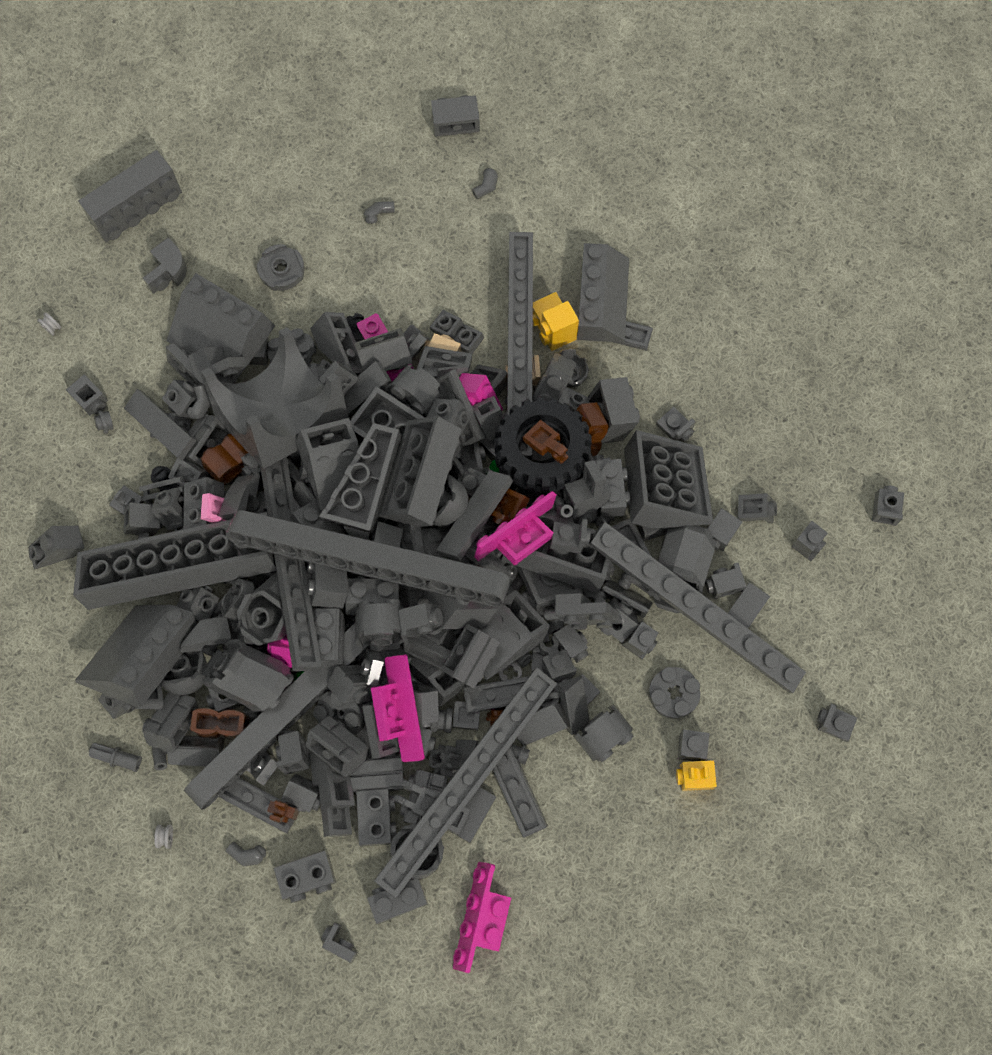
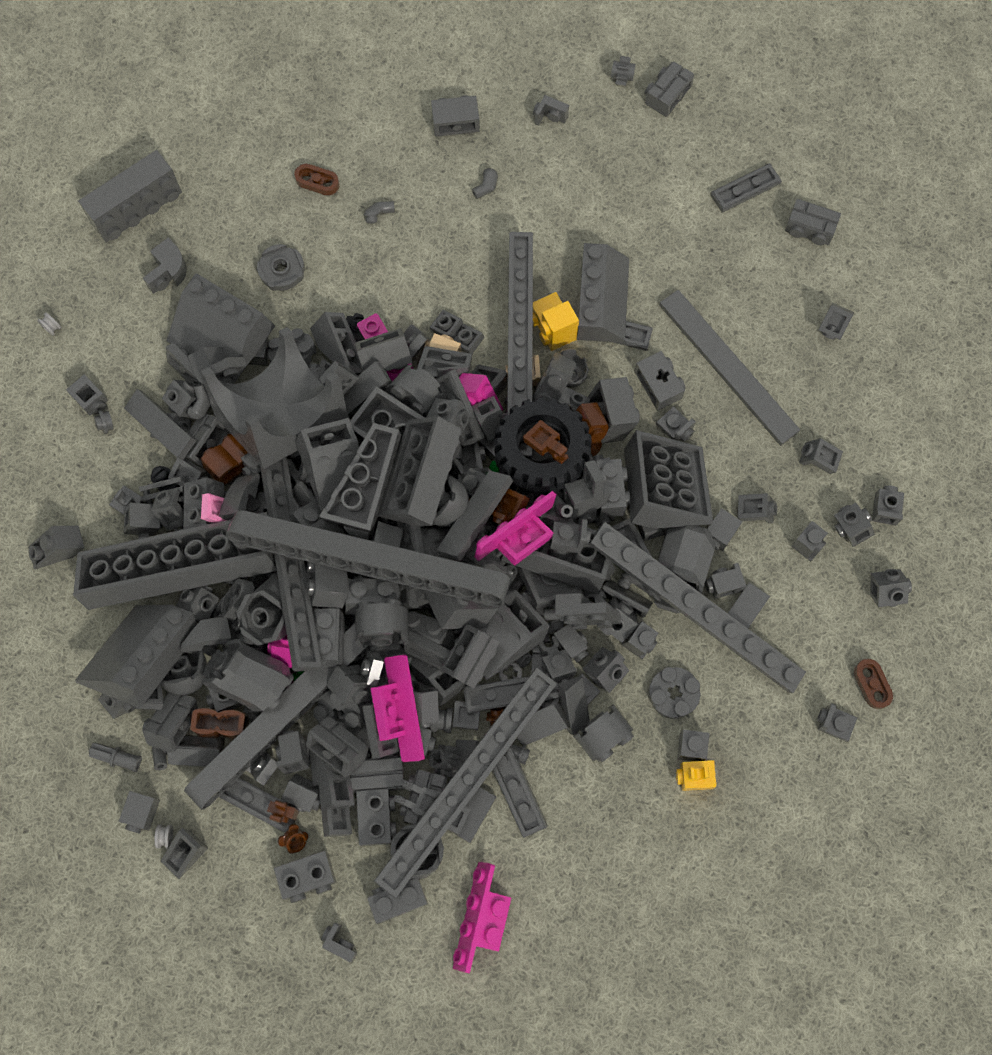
dark grey arm [225,841,266,866] -> none
dark grey brick [398,603,443,638] -> none
none -> dark grey brick [118,791,160,834]
none -> dark grey slope [161,828,208,879]
none -> reddish brown plate [278,824,308,854]
none -> reddish brown plate [294,164,339,196]
none -> dark grey bracket [533,95,569,126]
none -> dark grey brick [582,647,629,693]
none -> dark grey gear [611,56,636,86]
none -> dark grey brick [634,351,686,411]
none -> dark grey brick [644,61,694,117]
none -> dark grey tile [659,289,800,446]
none -> dark grey tile [711,163,782,213]
none -> dark grey brick [785,199,841,245]
none -> dark grey bracket [799,438,843,474]
none -> dark grey bracket [819,302,854,340]
none -> dark grey brick [834,503,875,547]
none -> reddish brown plate [854,659,893,709]
none -> dark grey brick [870,569,912,607]

